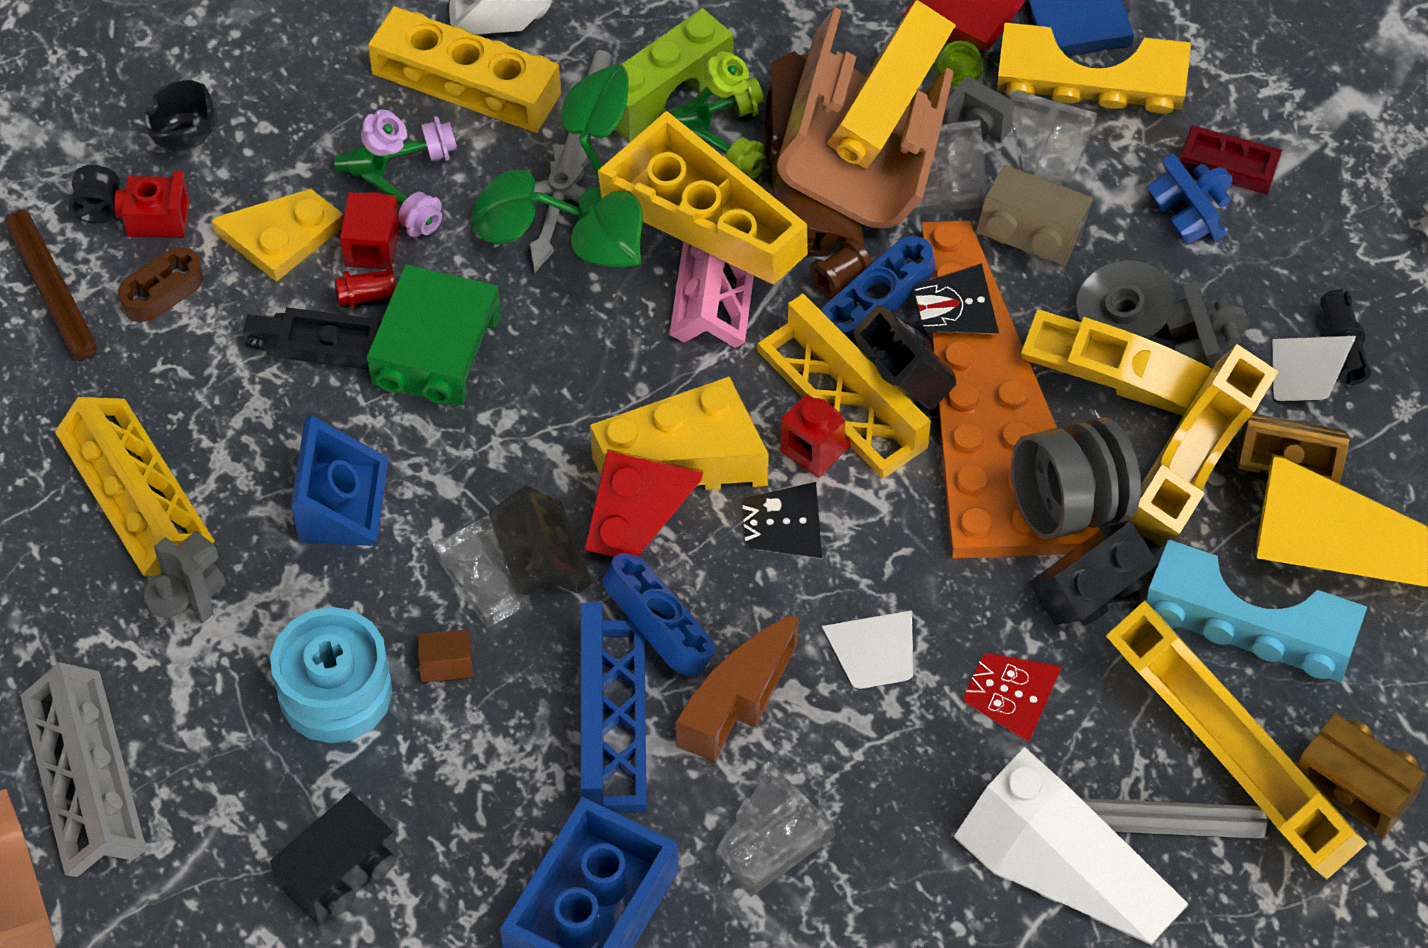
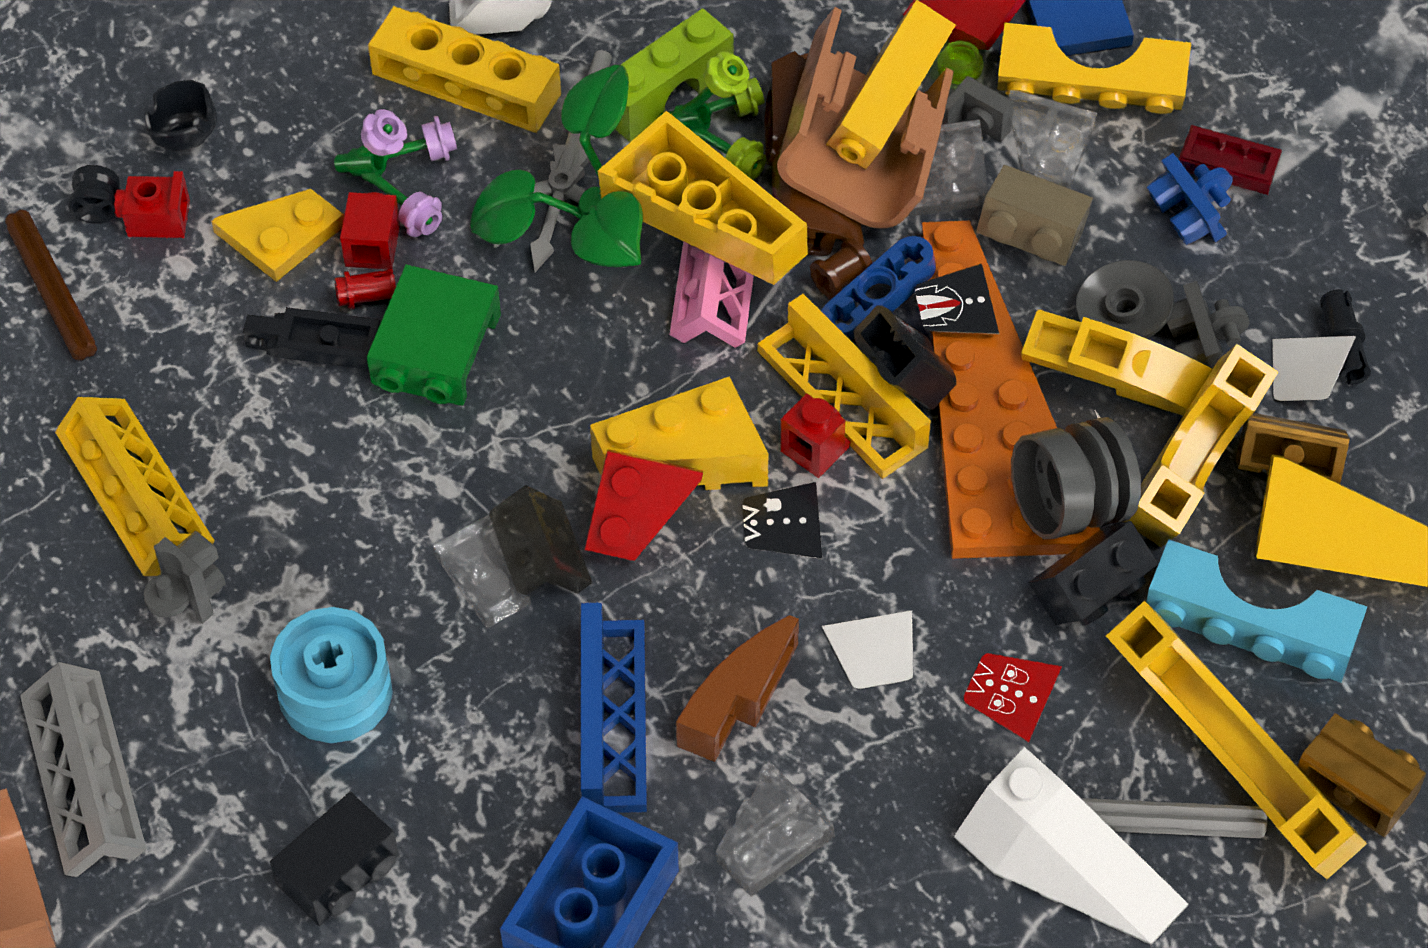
reddish brown beam [118,247,204,322] -> none
blue slope [291,415,389,546] -> none
dark orange slope [418,629,474,682] -> none
blue beam [602,553,715,676] -> none

